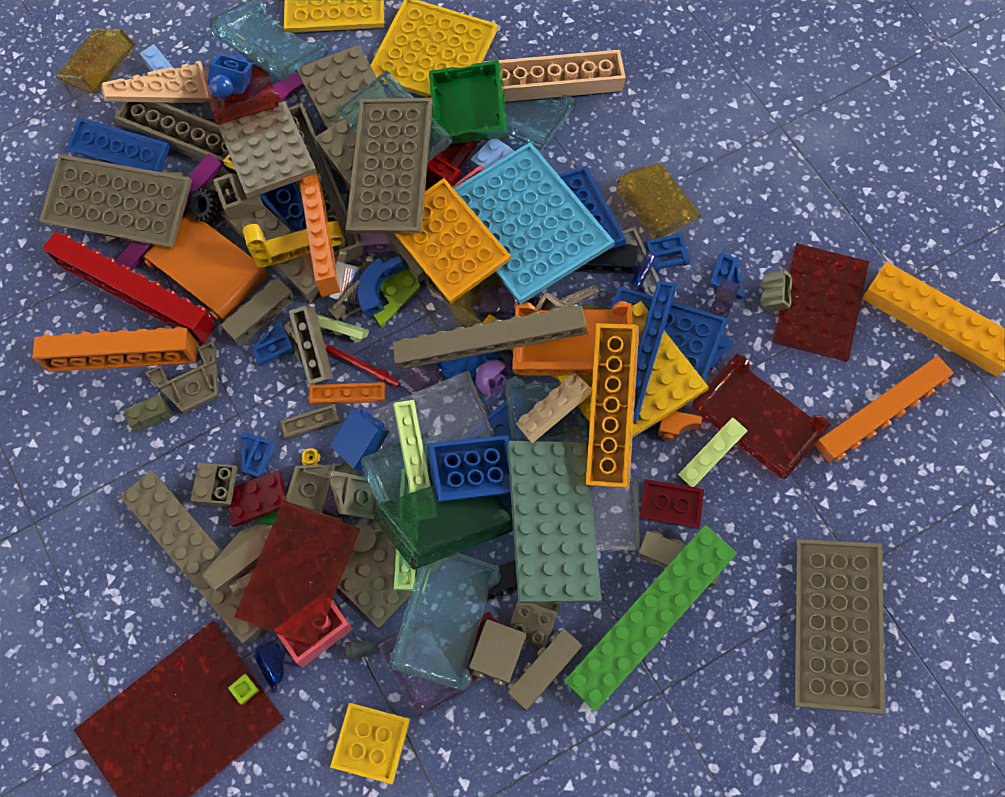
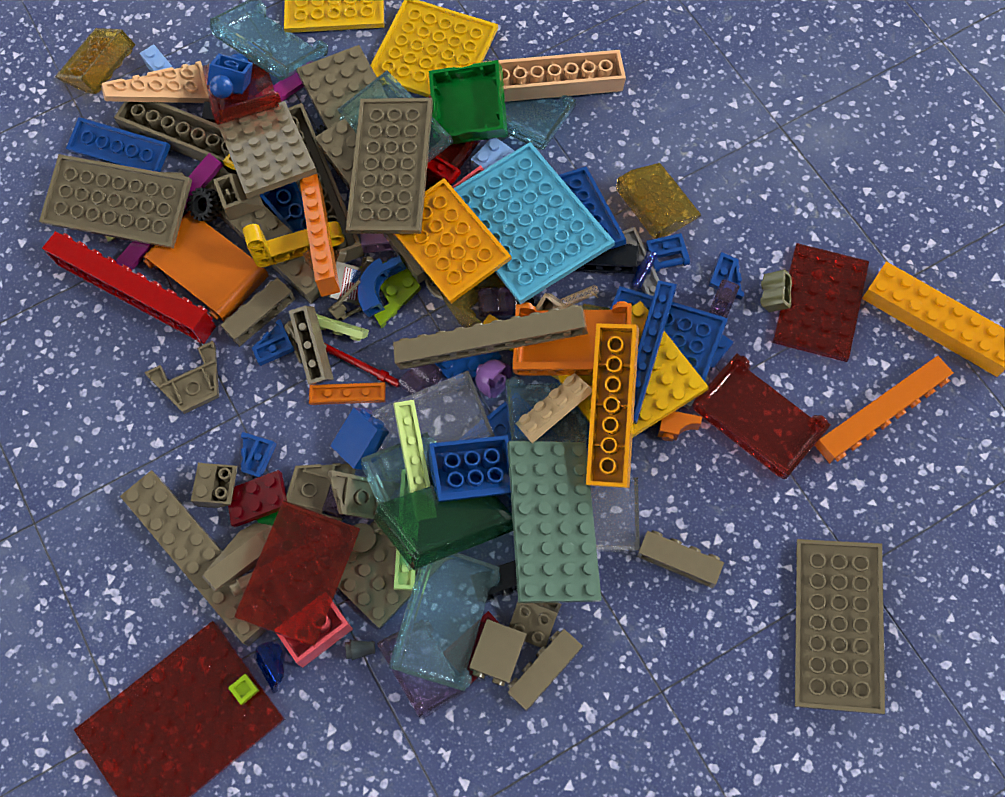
orange brick [32,327,198,372] -> none
olive brick [124,395,172,433] -> none
dark tan tile [280,404,341,440] -> none
yellow plate [301,448,321,465] -> none
yellow plate [330,703,411,784] -> none
bright green brick [564,525,737,711] -> none
dark red plate [639,479,704,529] -> none
yellowish green plate [678,417,748,487] -> none

